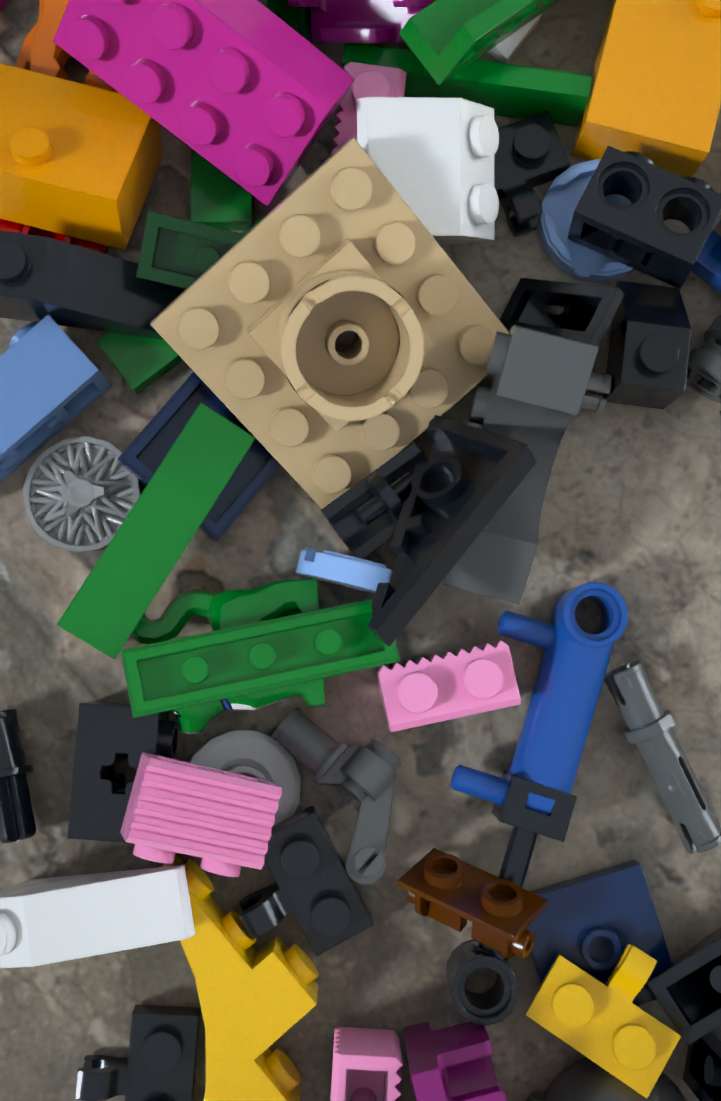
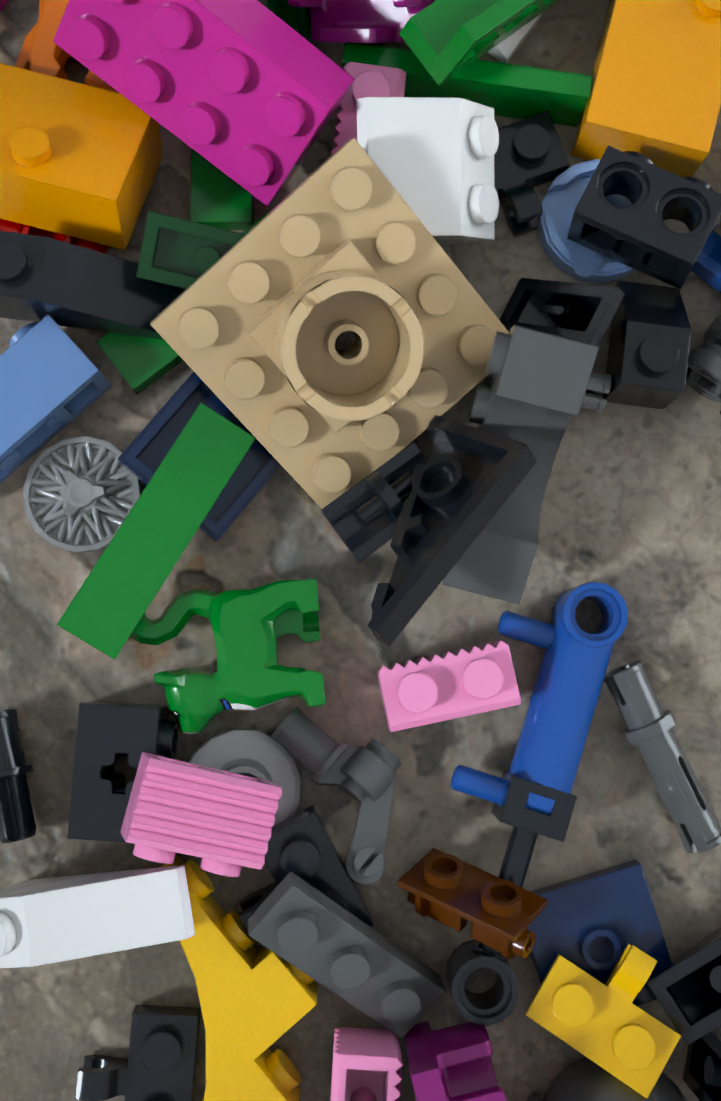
green tile [120,599,400,718] -> none
light blue tile [296,547,393,594] -> none
none -> dark grey plate [248,871,445,1038]

